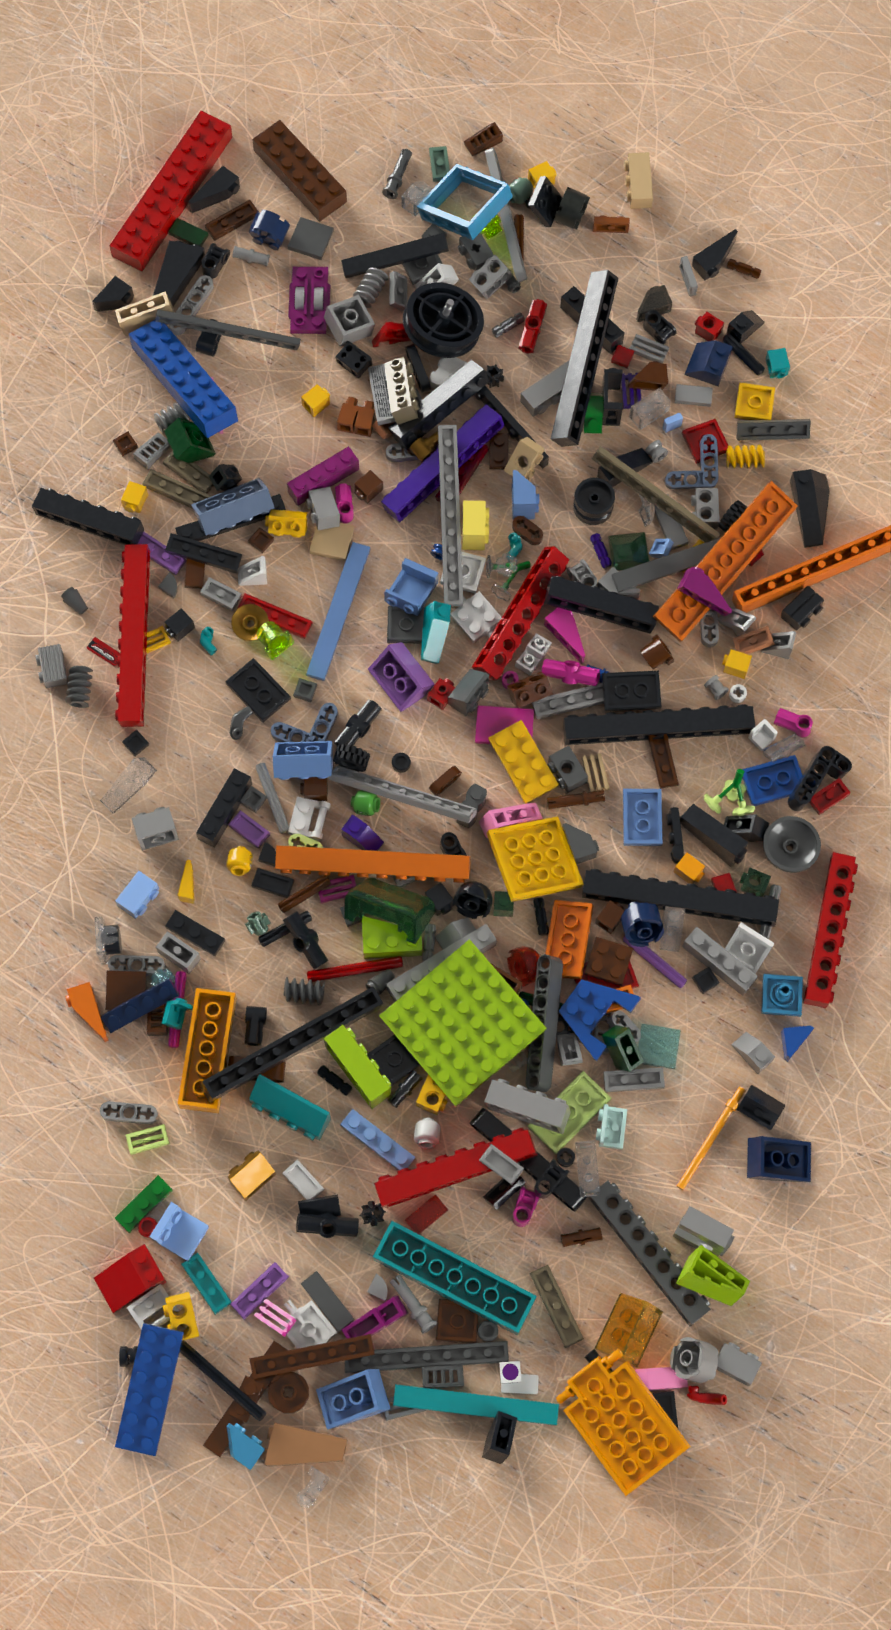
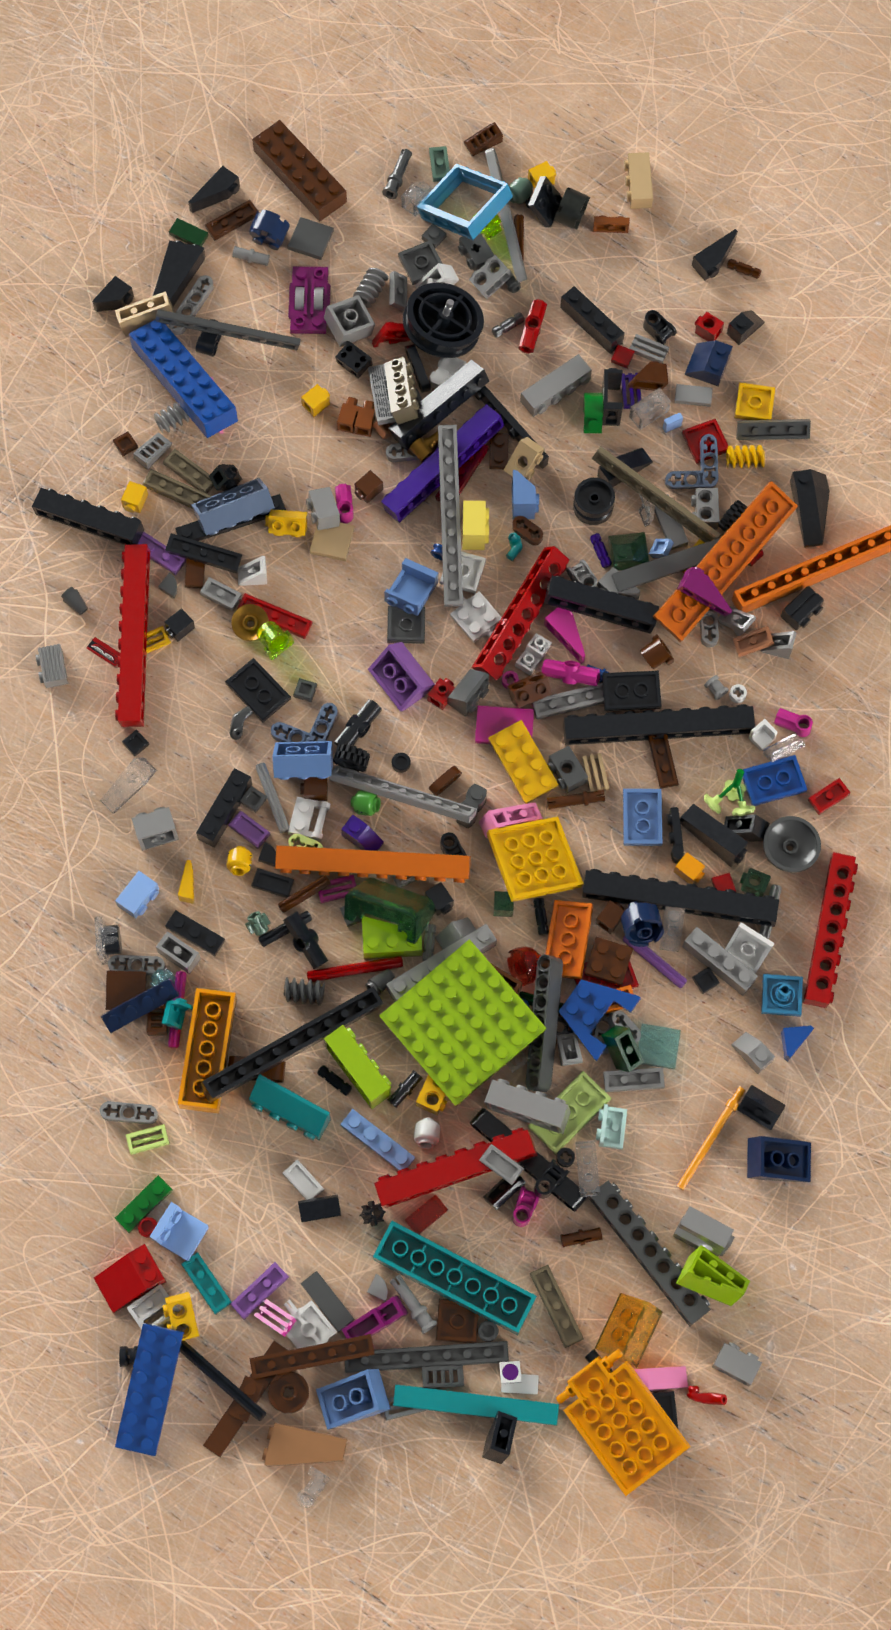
dark grey piece [65,666,93,708] -> none
orange slope [65,982,109,1042] -> none
red brick [109,111,233,272] -> none
dark green slope [164,417,216,463] -> none
teal arm [200,627,217,655] -> none
black piece [202,243,230,279] -> none
dark azure slope [226,1423,265,1470] -> none
slope [227,1150,276,1201] -> none
black piece [244,1006,267,1046] -> none
reddish brown tile [248,527,274,553] -> none
magenta brick [287,446,359,506] -> none
black piece [296,1212,359,1238] -> none
medium blue tile [306,542,370,681] -> none
black tile [341,233,449,278] -> none
black plate [367,1034,420,1086] -> none
teal slope [421,601,451,664] -> none
black cylinder [453,881,493,919] -> none
black gear [485,364,504,388] -> none
clear plant [486,553,531,601] -> none
brick [551,270,619,447] -> none
dark grey slope [562,823,599,864] -> none
clear smoke slope [636,285,672,322] -> none
light grey wheel [645,440,668,463] -> none
light grey brick [670,1337,718,1383] -> none
light grey tile [679,256,698,297] -> none
yellow brick [722,649,752,679] -> none
black axle [723,333,765,376] -> none
teal brick [765,348,790,379] -> none
black beam [788,746,852,811] -> none

